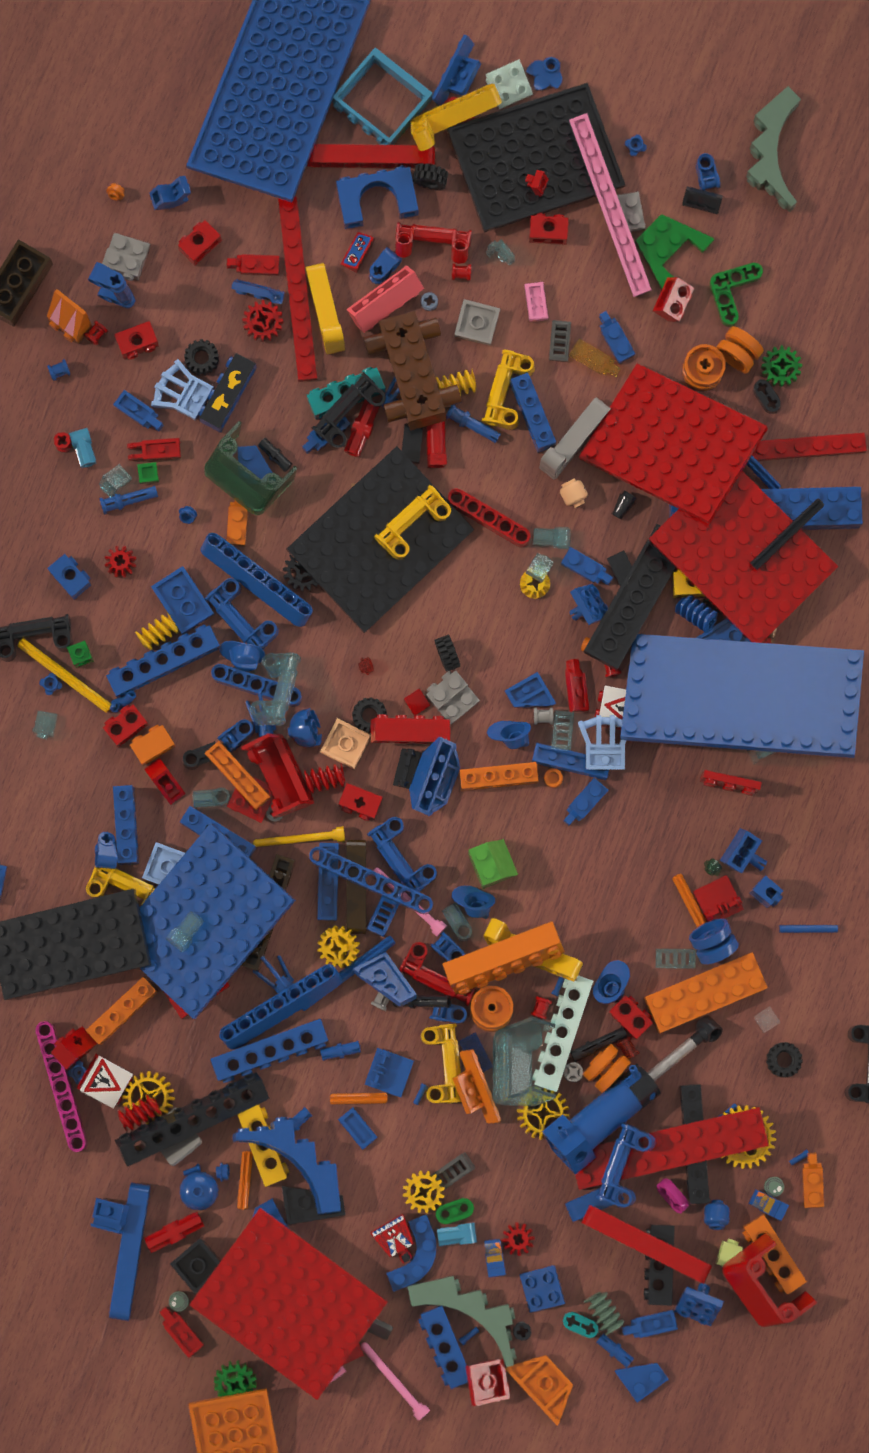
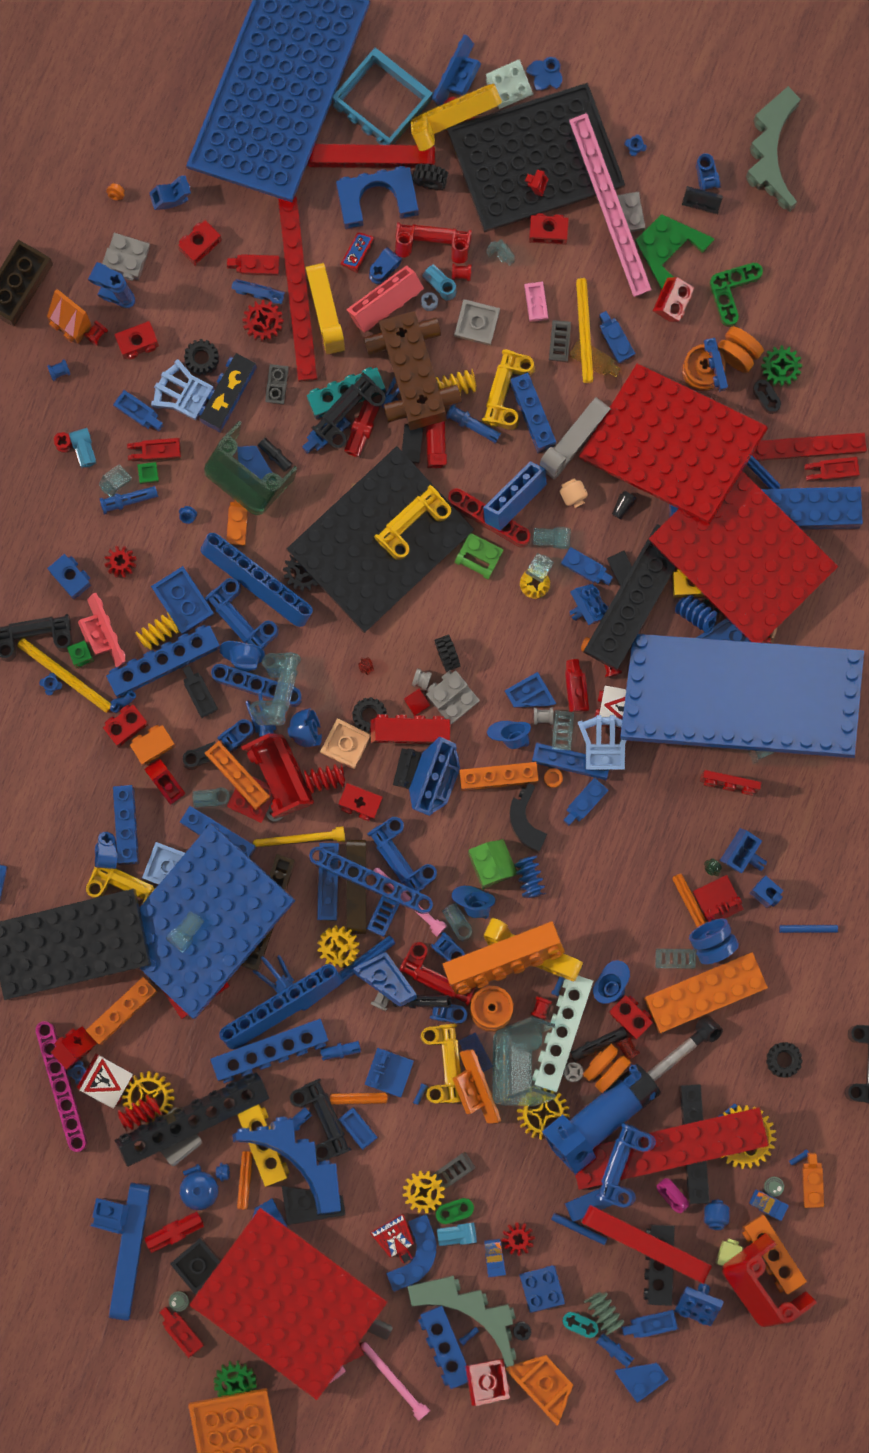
clear light blue bracket [32,711,58,739] -> none
black axle [750,499,824,570] -> none
clear plate [753,1006,781,1033] -> none
none -> coral bracket [78,593,126,668]
none -> black hinge [183,666,218,719]
none -> dark grey slope [265,364,289,404]
none -> black piece [289,1078,352,1161]
none -> light grey wheel [412,668,432,691]
none -> dark azure piece [422,264,457,301]
none -> bright green plate [454,533,504,580]
none -> blue brick [483,461,547,531]
none -> black arch [509,783,547,853]
none -> blue piece [514,856,546,898]
none -> blue bar [551,1213,607,1245]
none -> yellow axle [576,278,593,384]
none -> blue hinge [704,338,728,392]
none -> red hinge [804,457,860,481]

